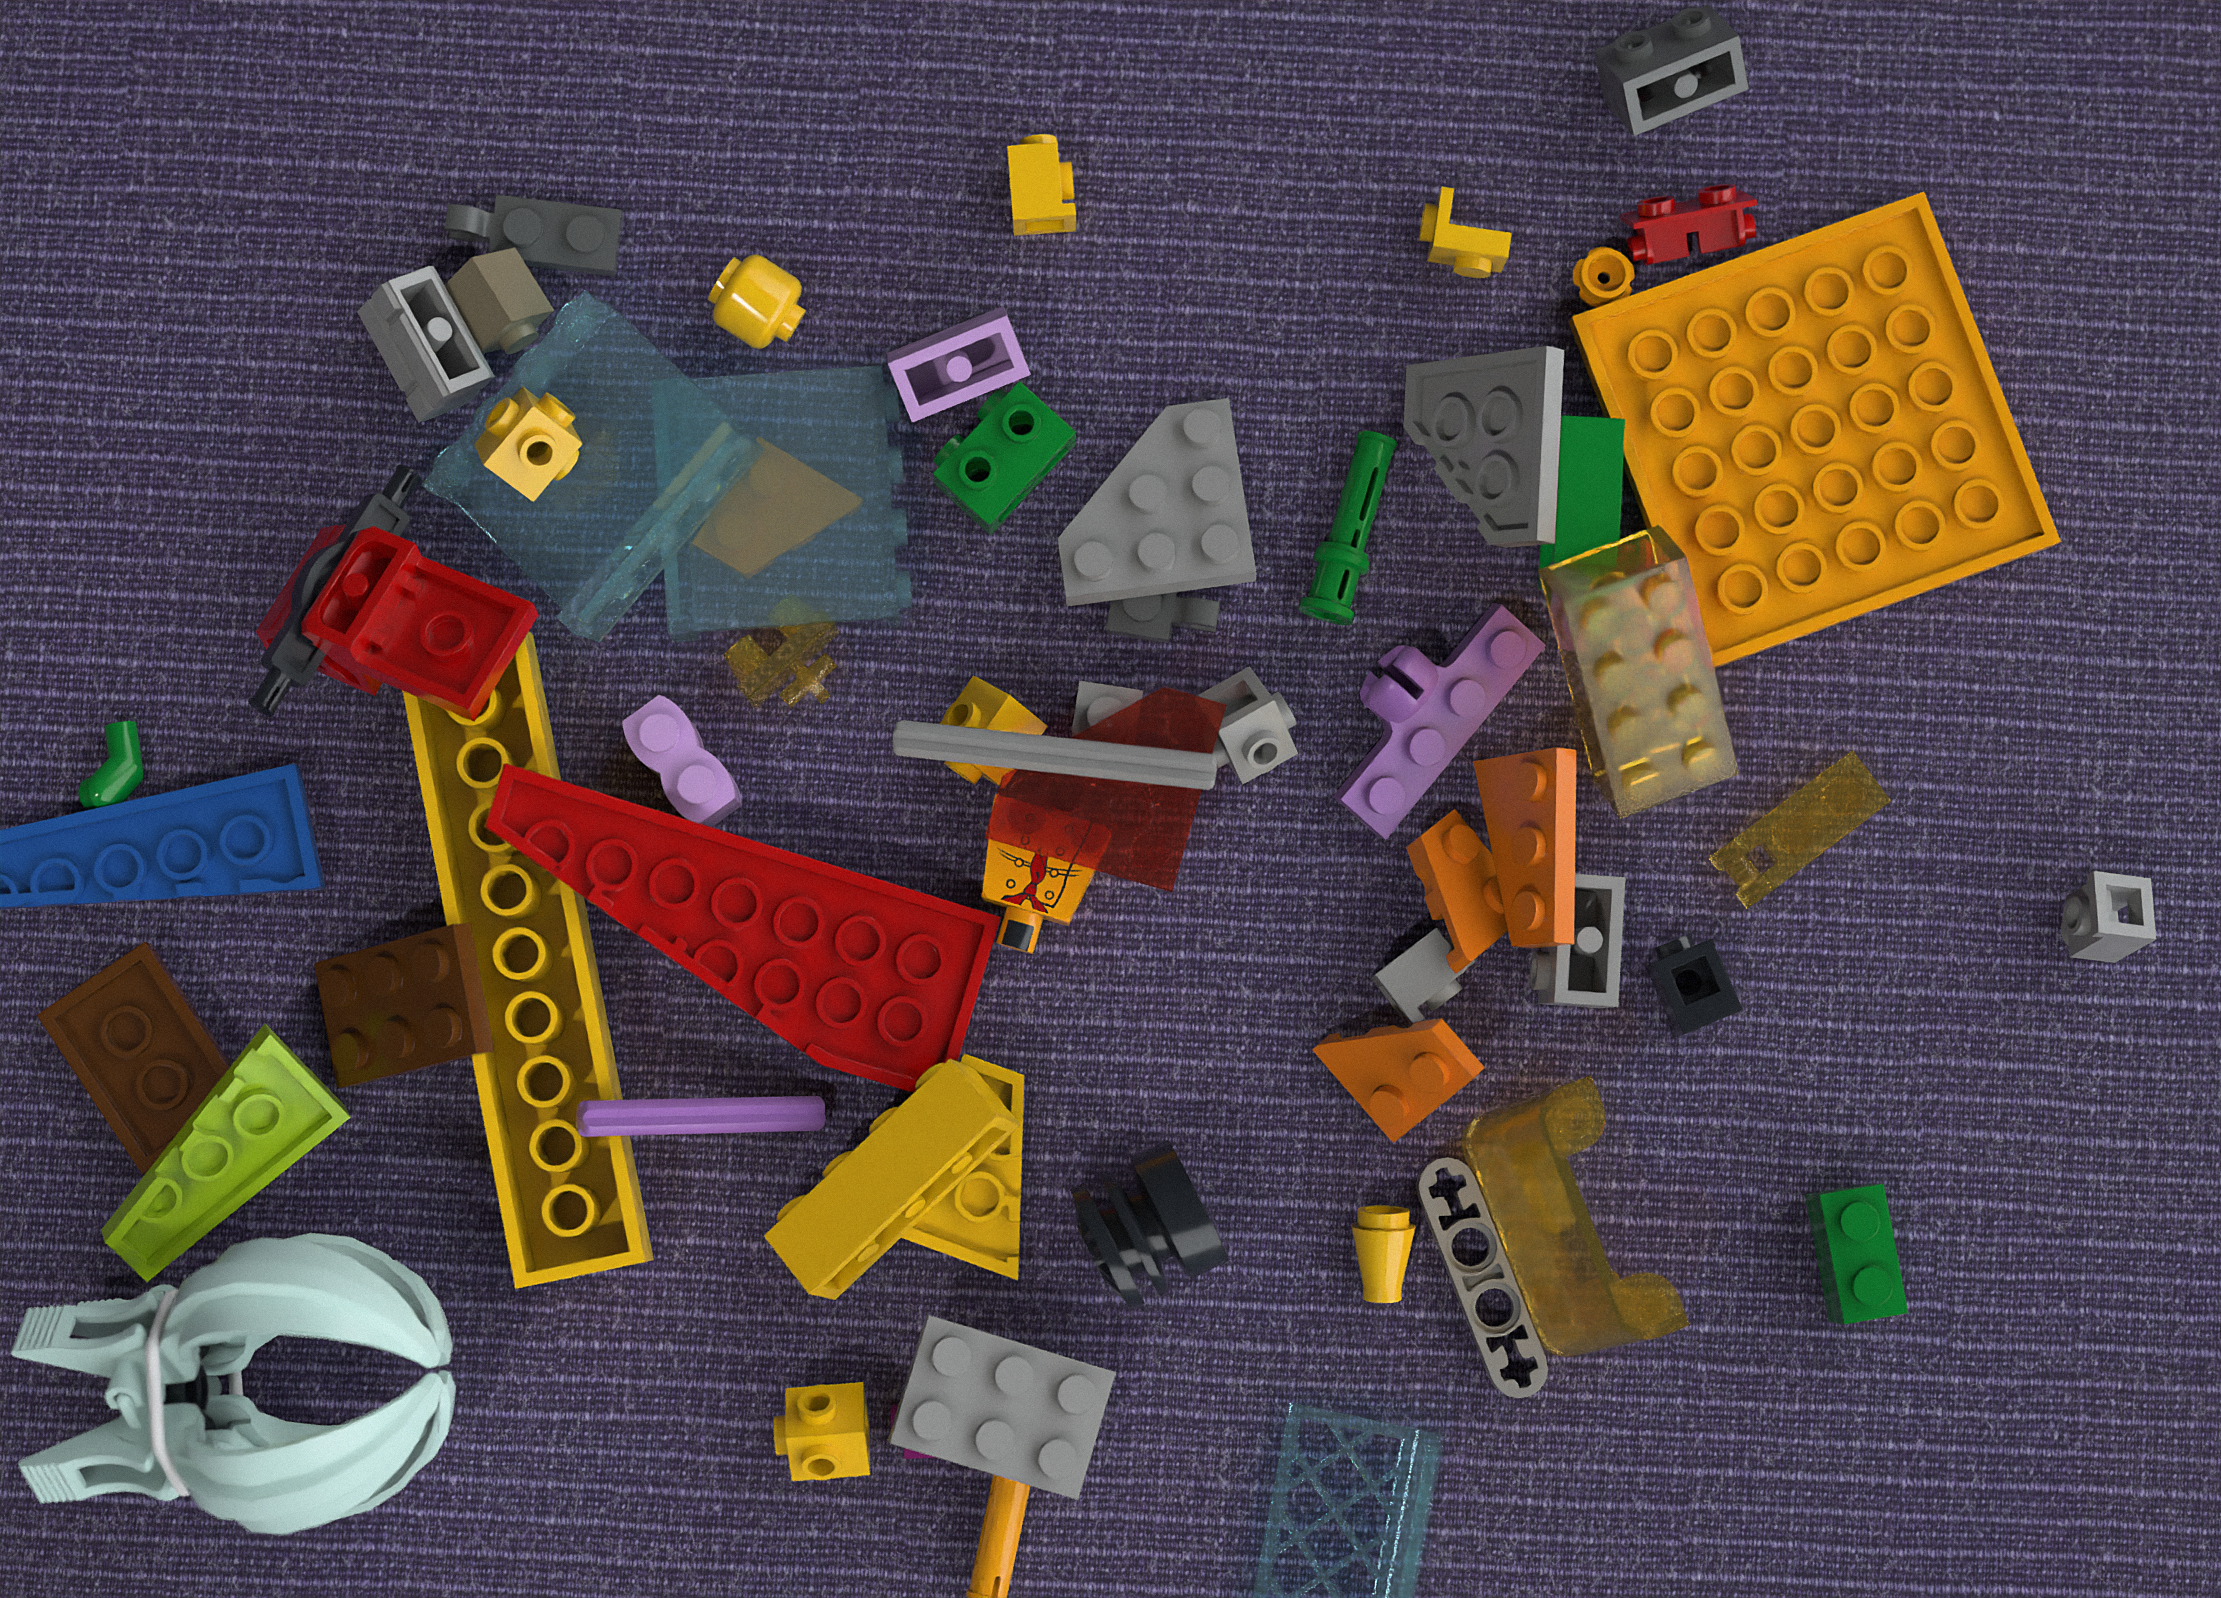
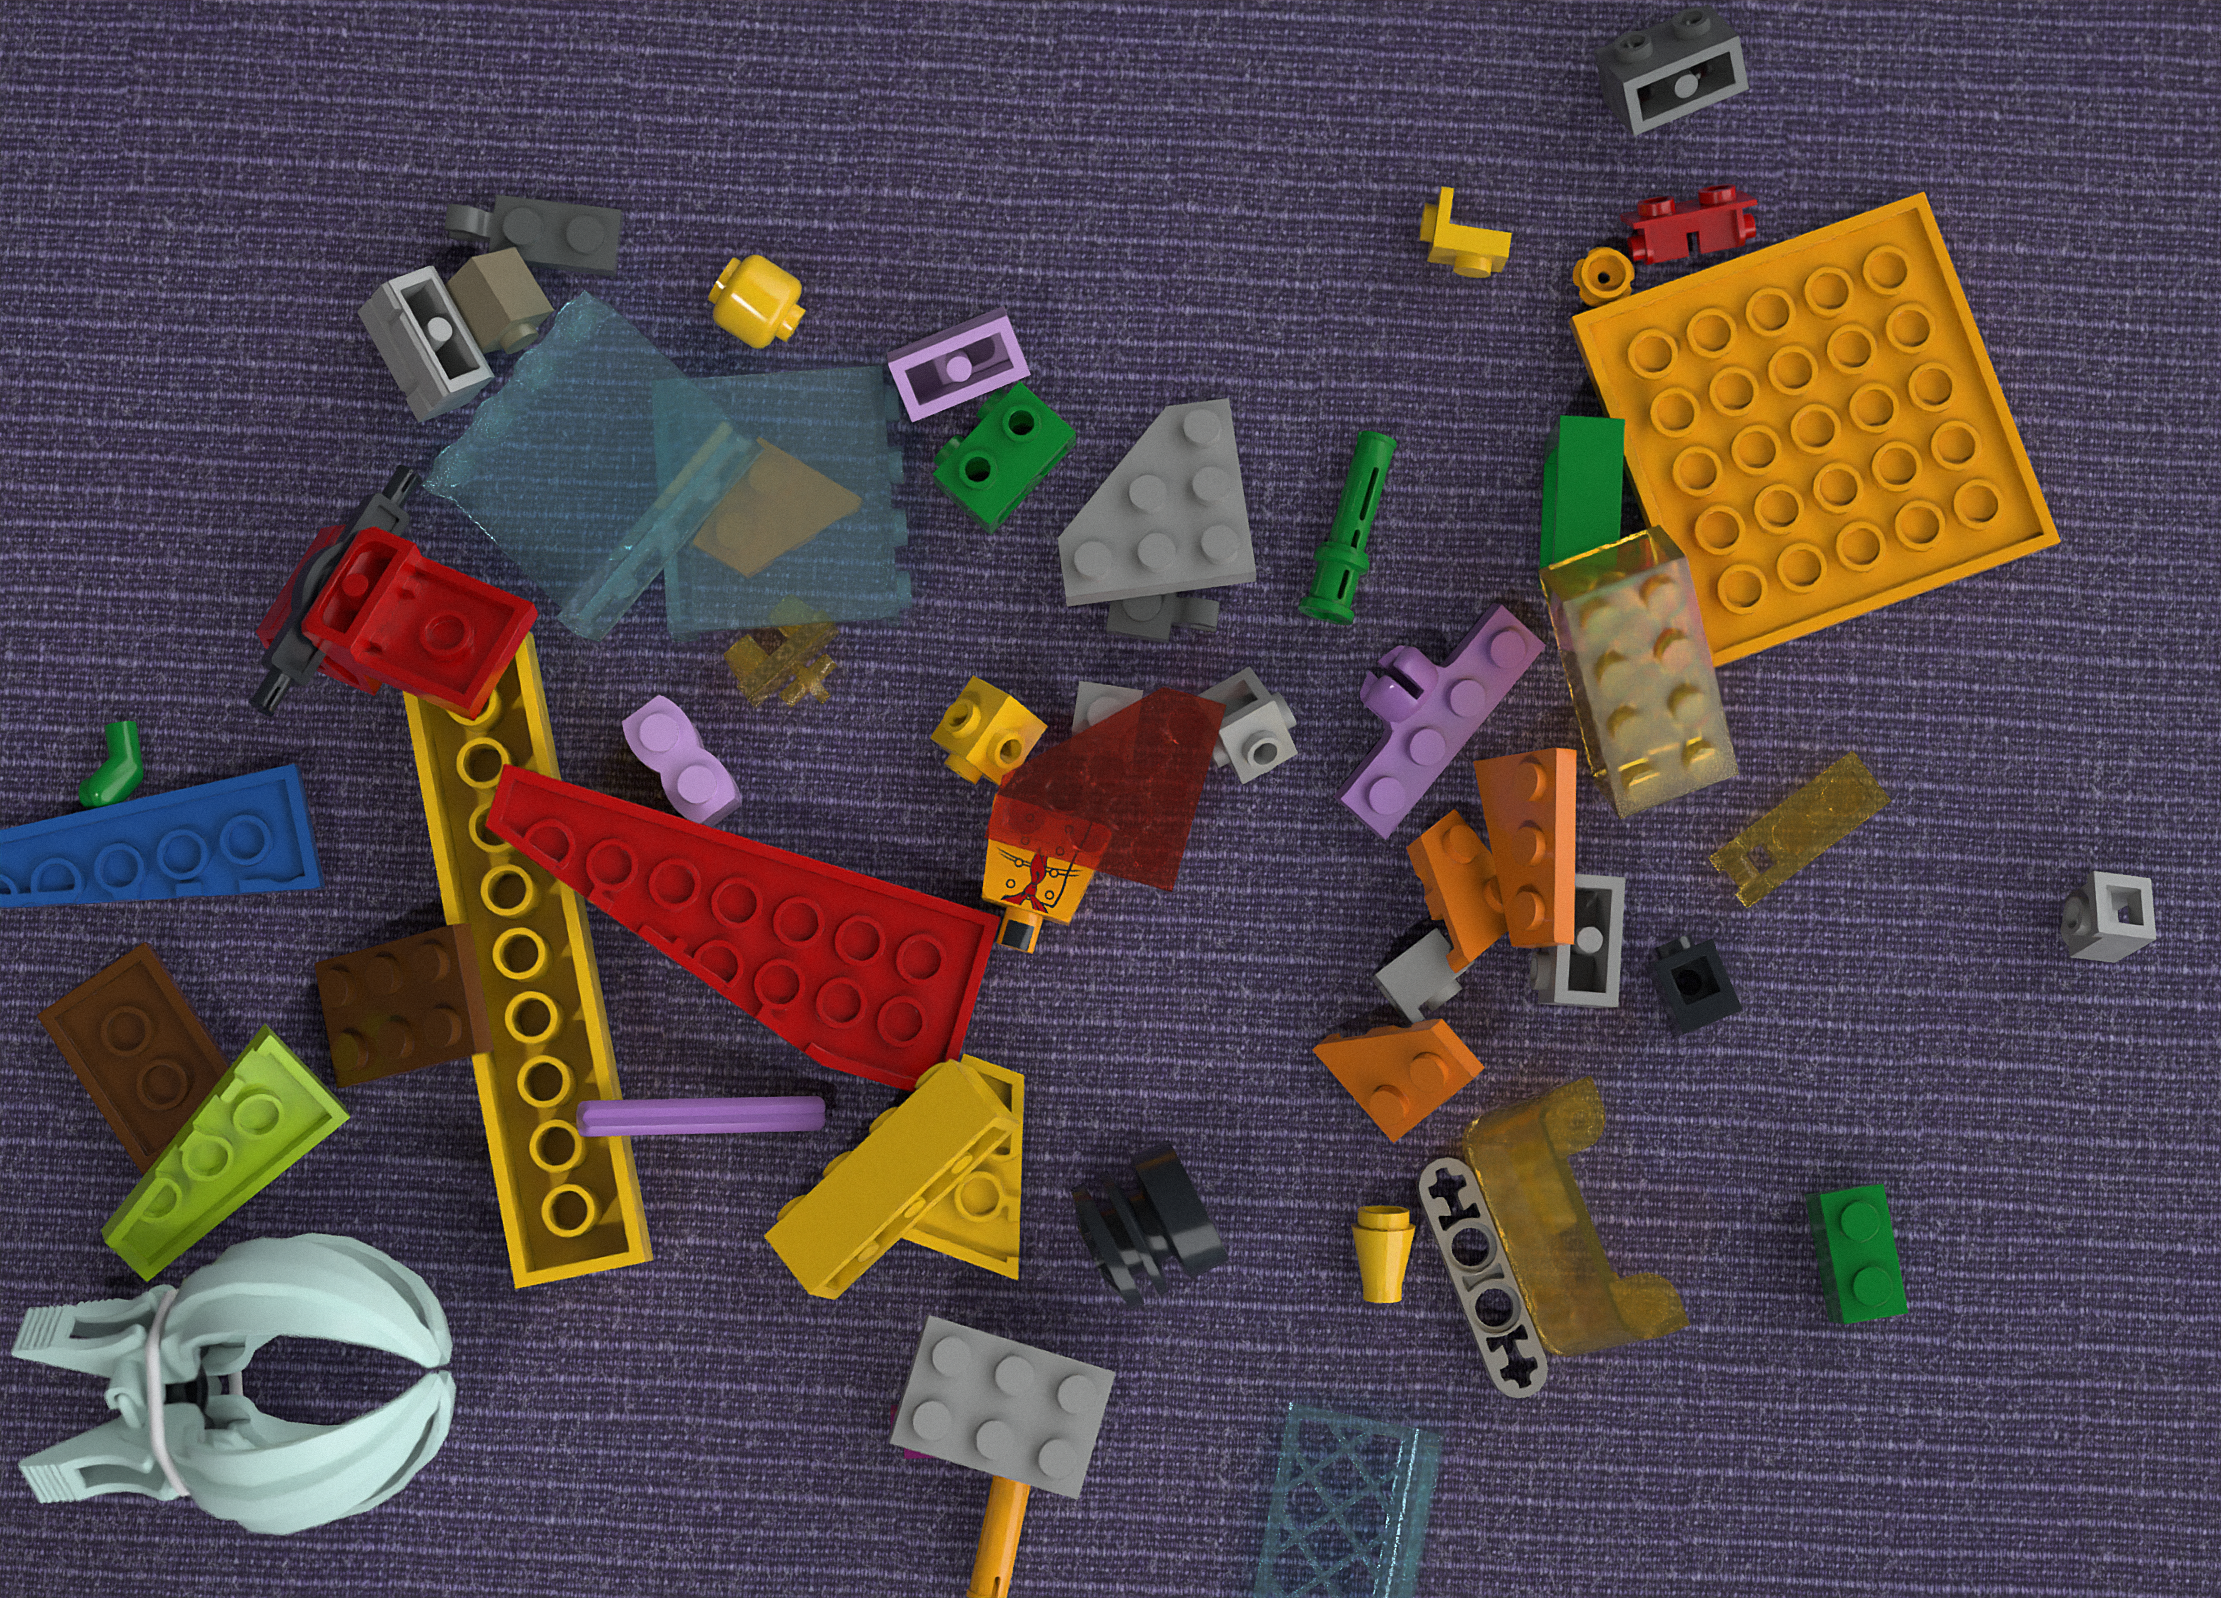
yellow brick [474,386,583,502] -> none
yellow brick [774,1382,870,1481] -> none
light grey axle [892,720,1217,790] -> none
yellow brick [1007,134,1076,236] -> none
light grey plate [1403,346,1564,548] -> none

